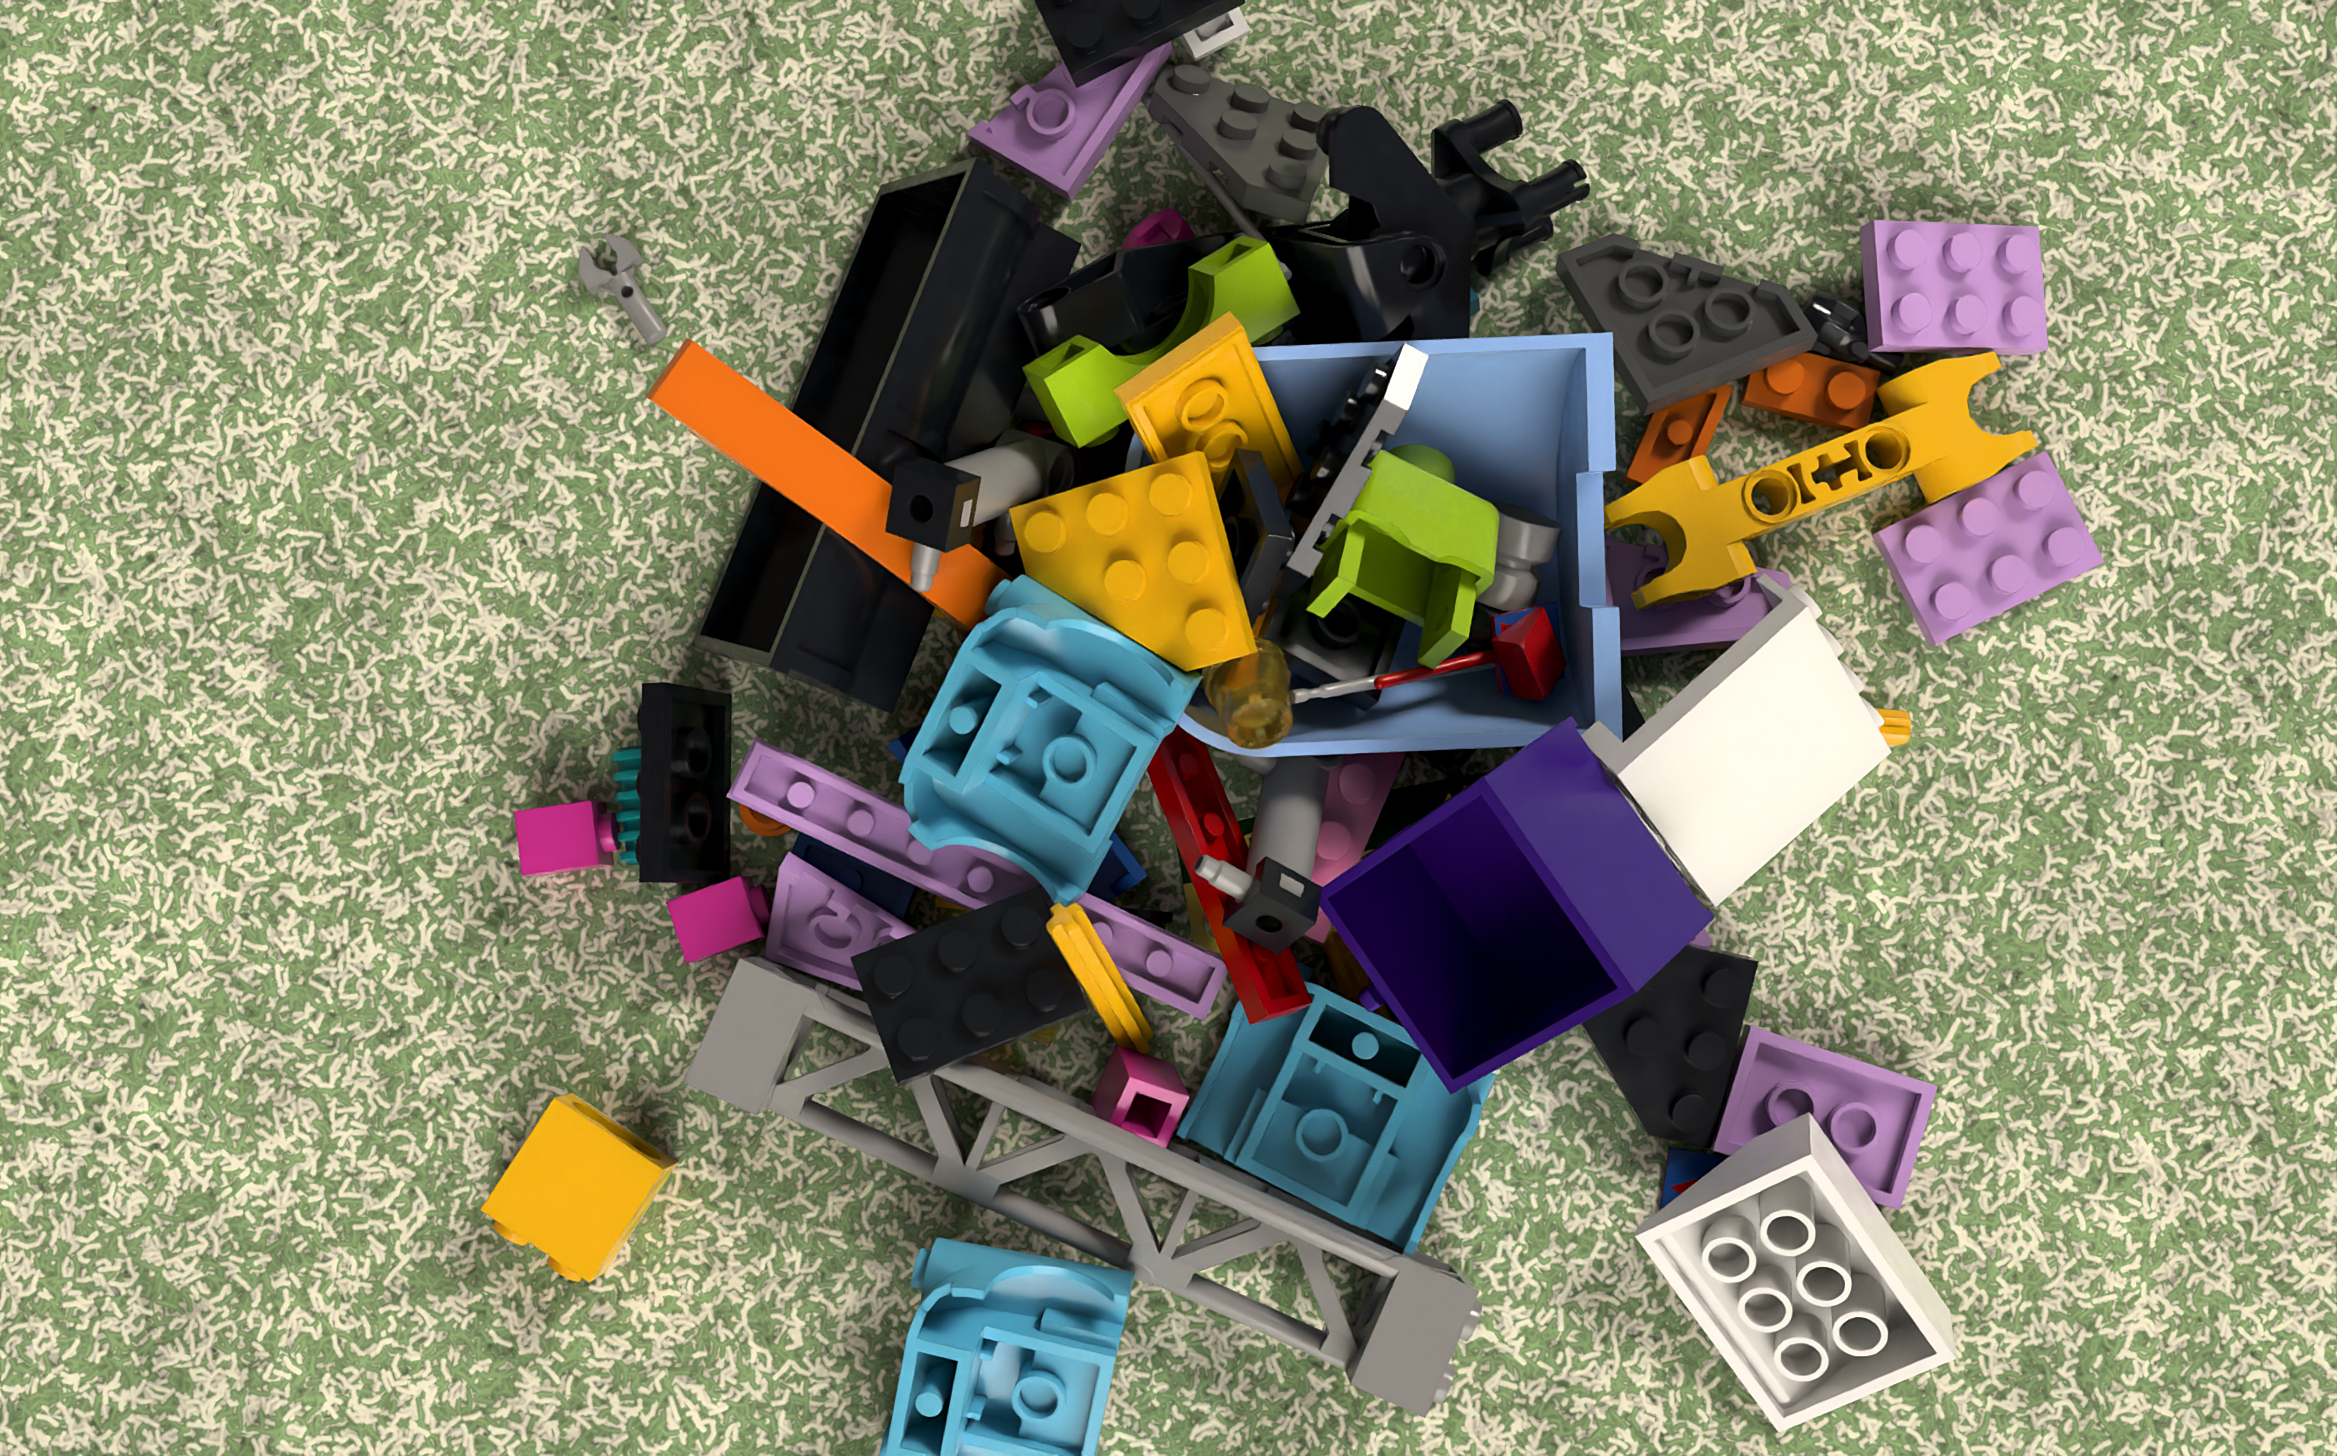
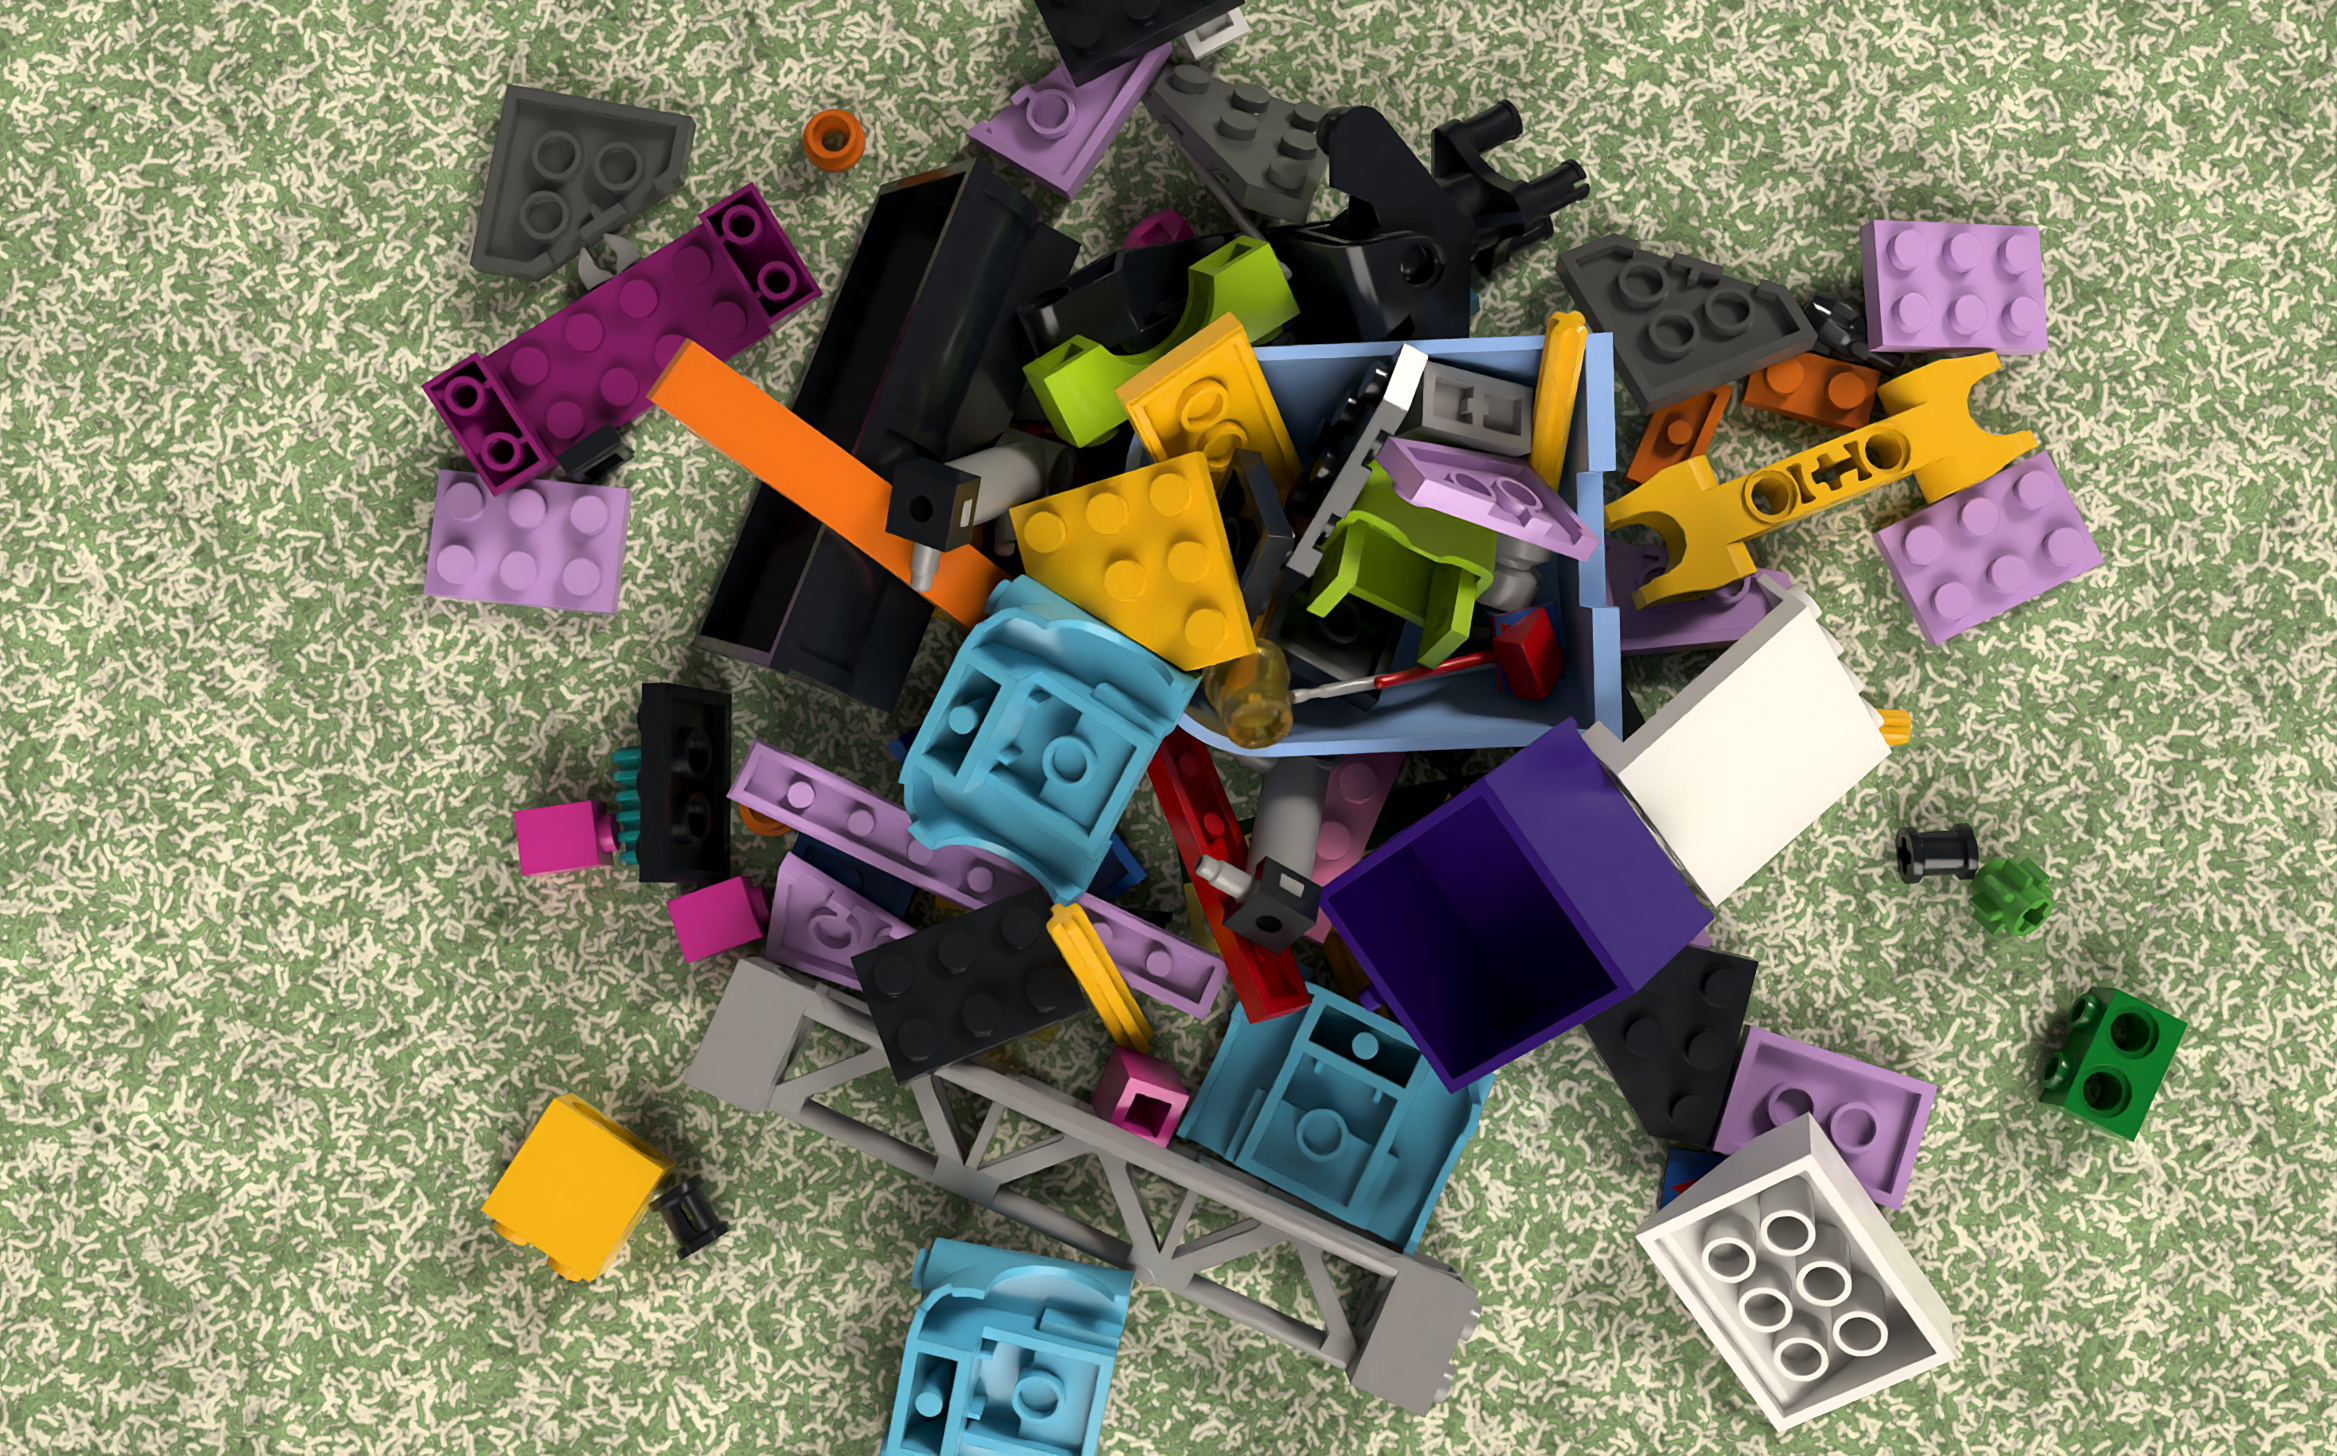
none -> magenta slope [421,182,823,497]
none -> lavender plate [423,469,632,616]
none -> dark grey plate [470,84,696,282]
none -> black tile [556,422,636,485]
none -> black bush [647,1173,732,1261]
none -> orange plate [803,109,866,173]
none -> lavender wing [1375,436,1601,563]
none -> light grey hinge [1384,361,1533,458]
none -> yellow axle [1525,310,1588,494]
none -> black bush [1895,823,1979,884]
none -> bright green gear [1969,857,2053,936]
none -> green brick [2039,986,2188,1142]

